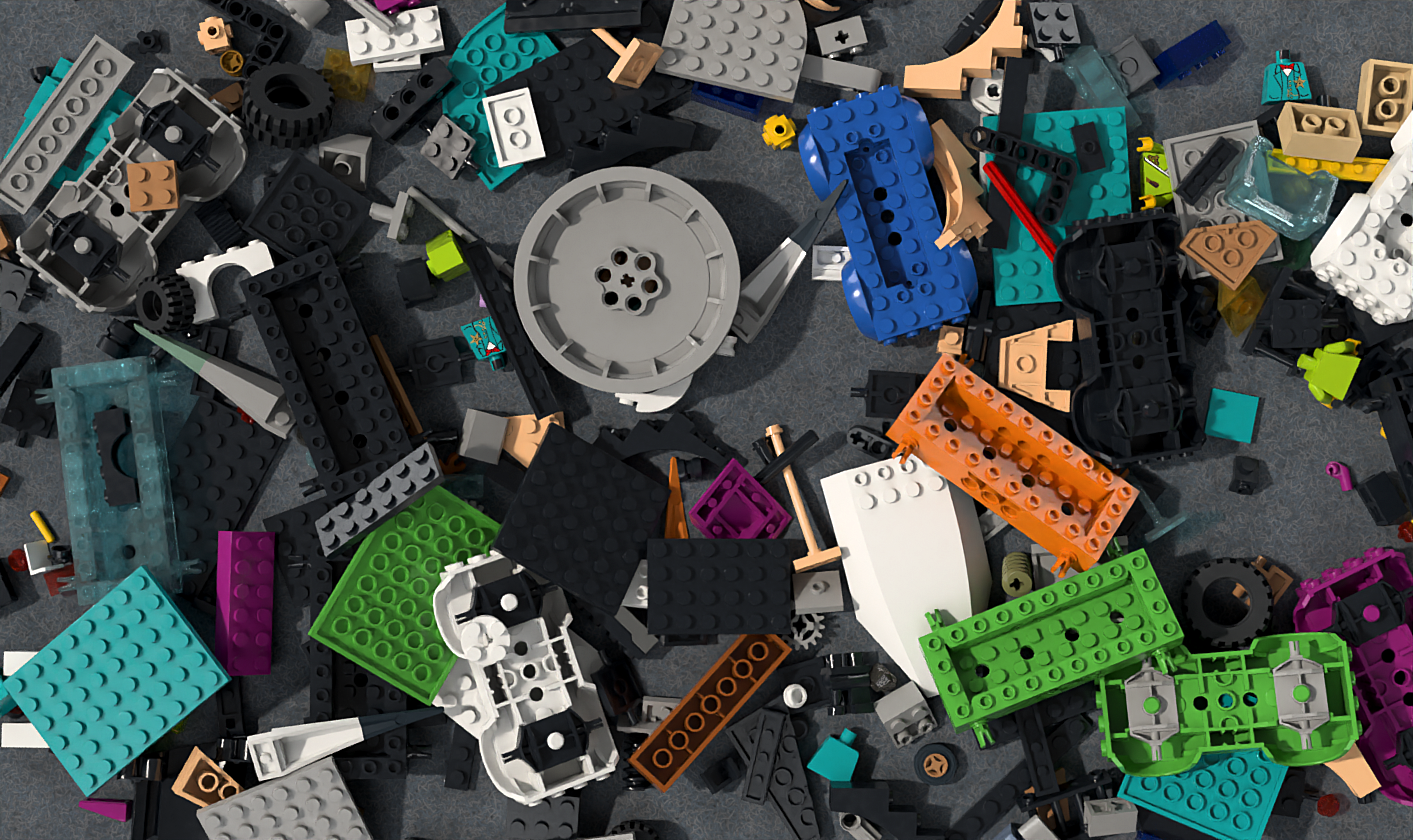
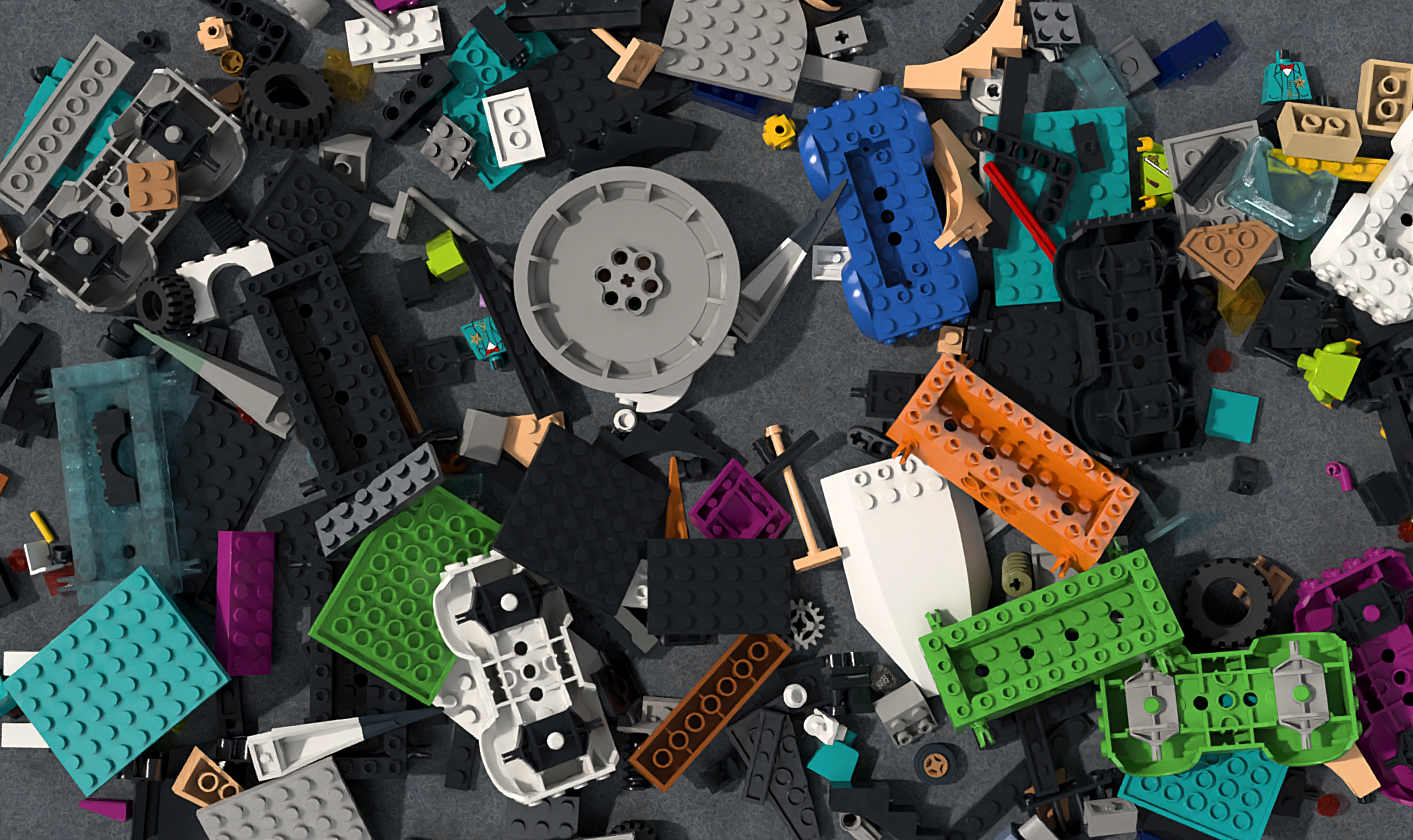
white plate [461,615,510,665] -> none
light grey plate [792,570,844,615] -> none
light nougat wing [998,320,1073,412] -> none
none -> black window [470,5,529,72]
none -> white plate [614,409,637,433]
none -> white hips [804,708,847,745]
none -> clear red plate [1207,350,1231,373]

